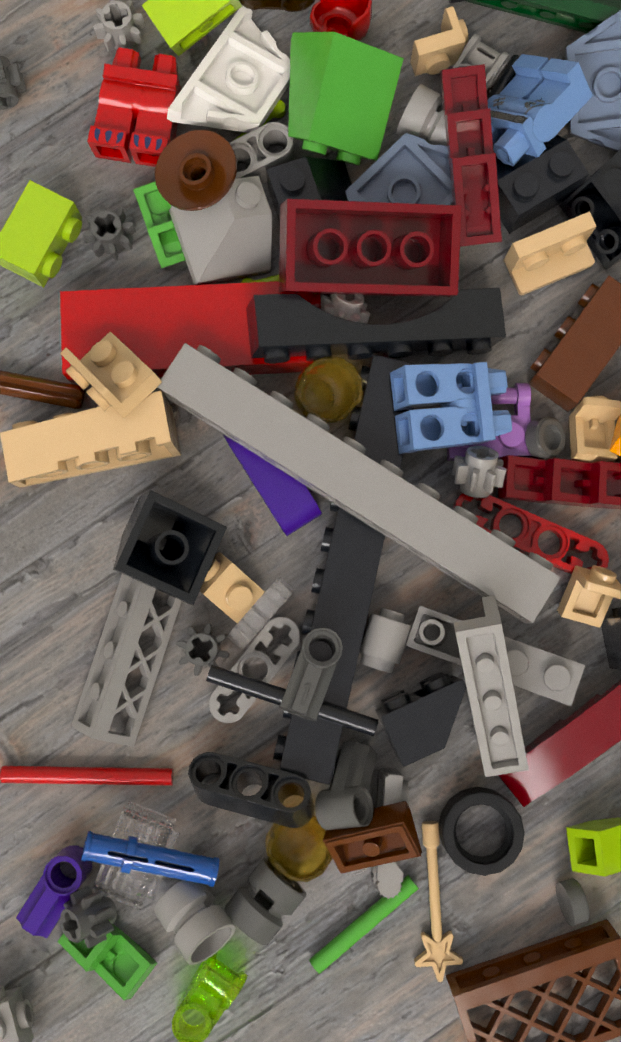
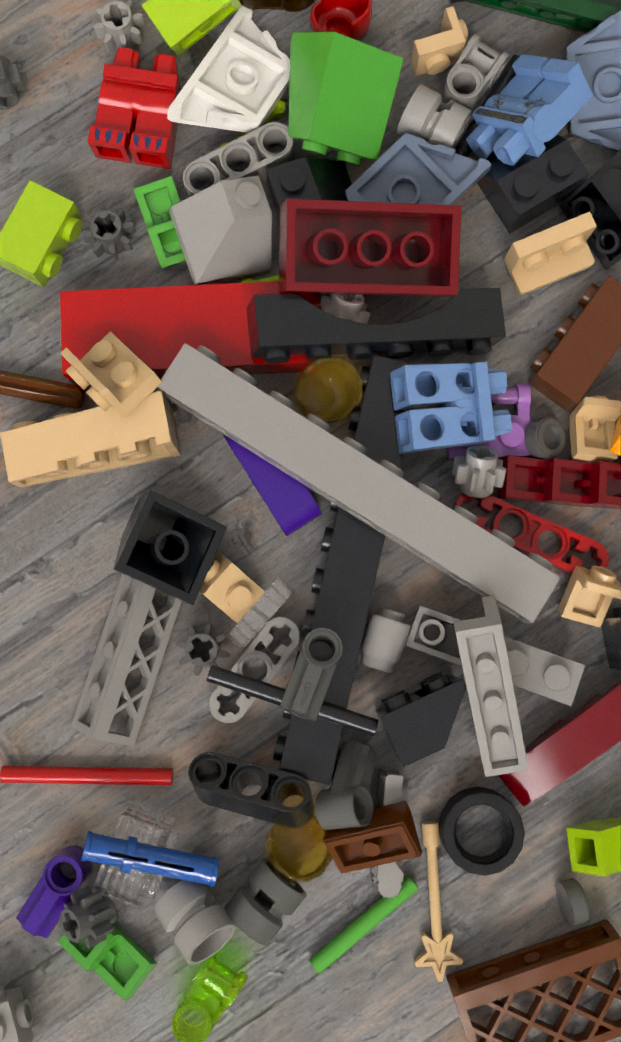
reddish brown dish [155,130,237,211] -> none
dark red slope [440,64,502,247] -> none

